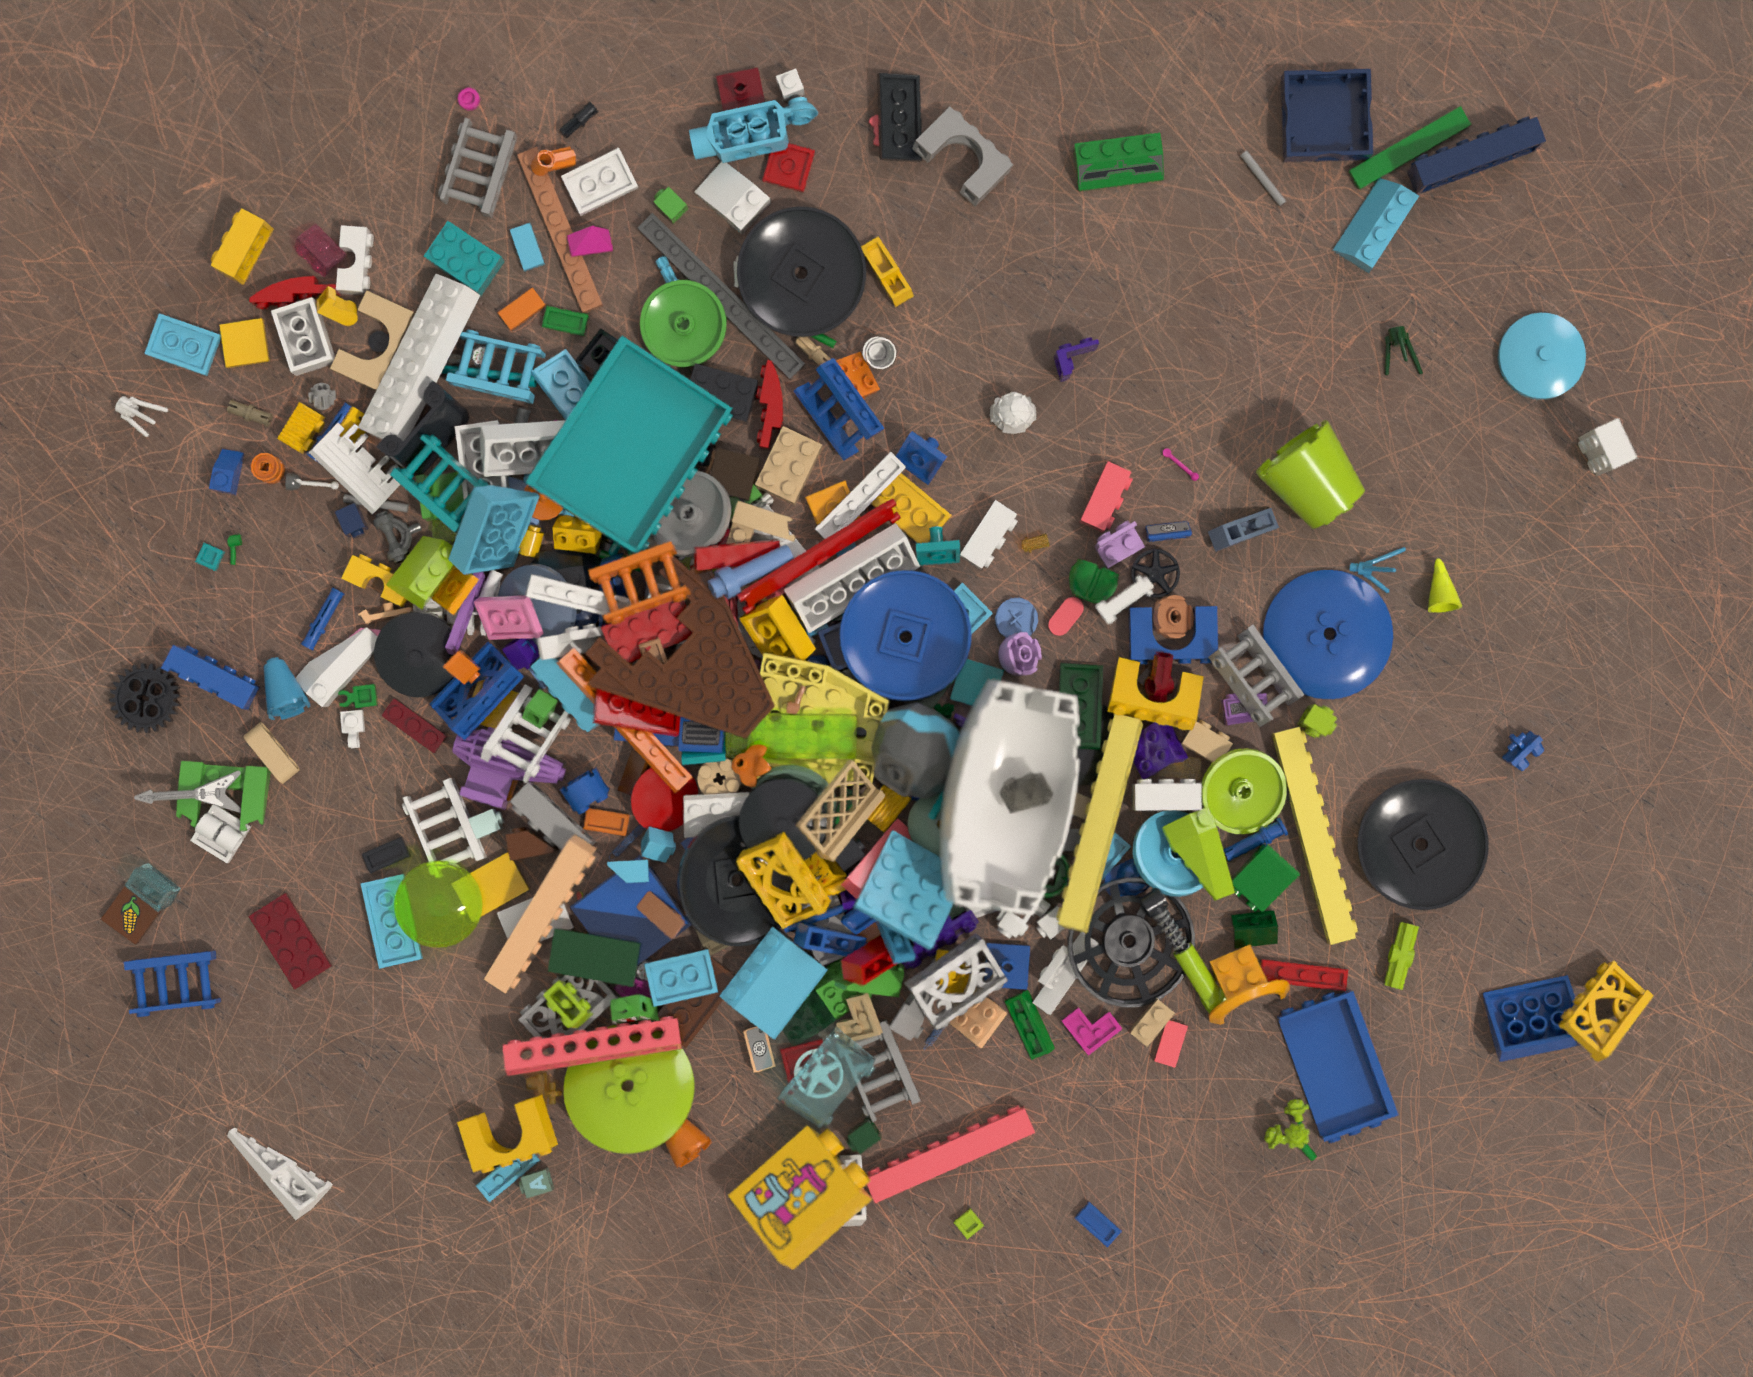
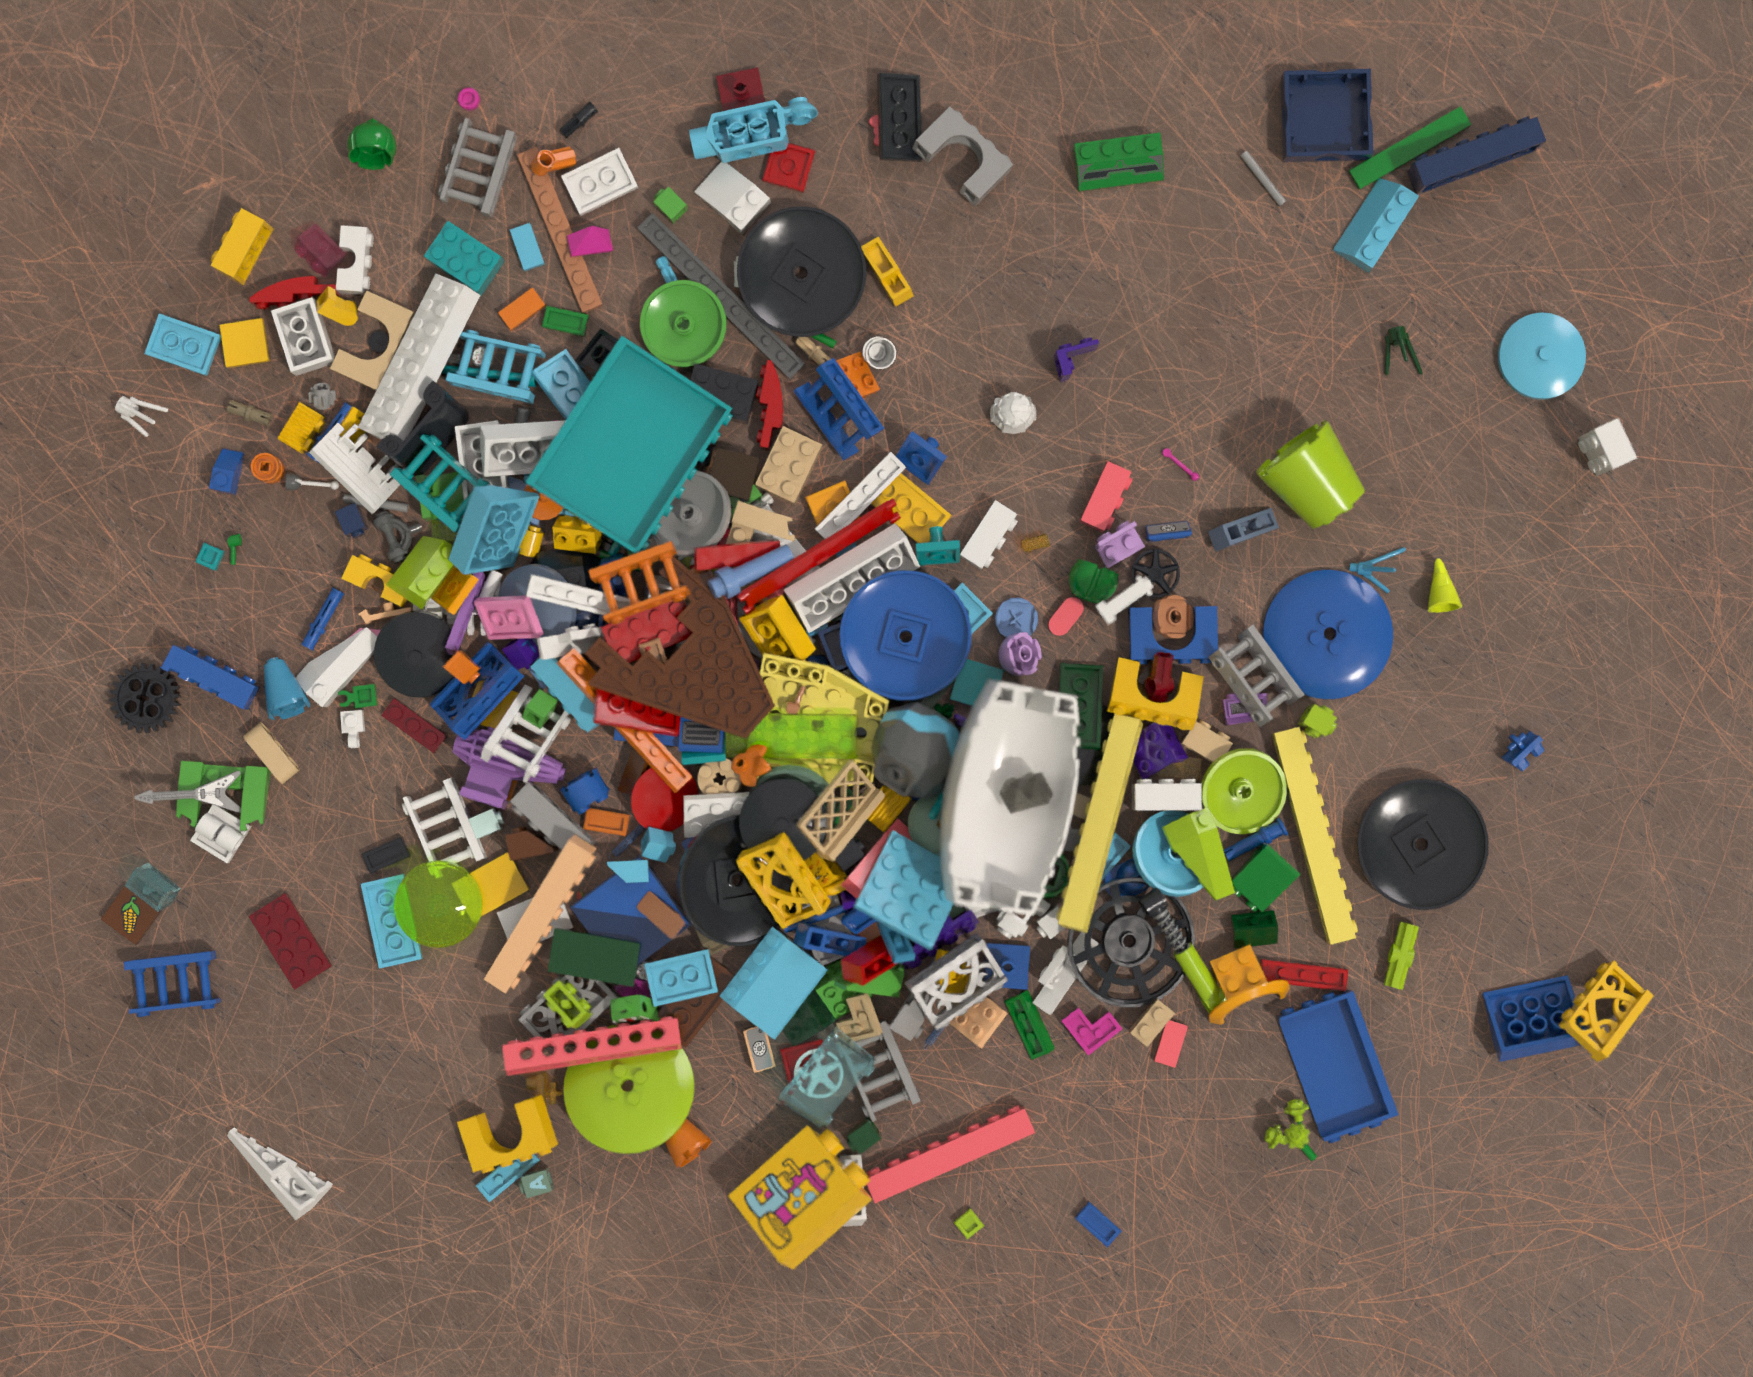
white brick [776,69,804,103] -> none
none -> green piece [346,118,397,170]

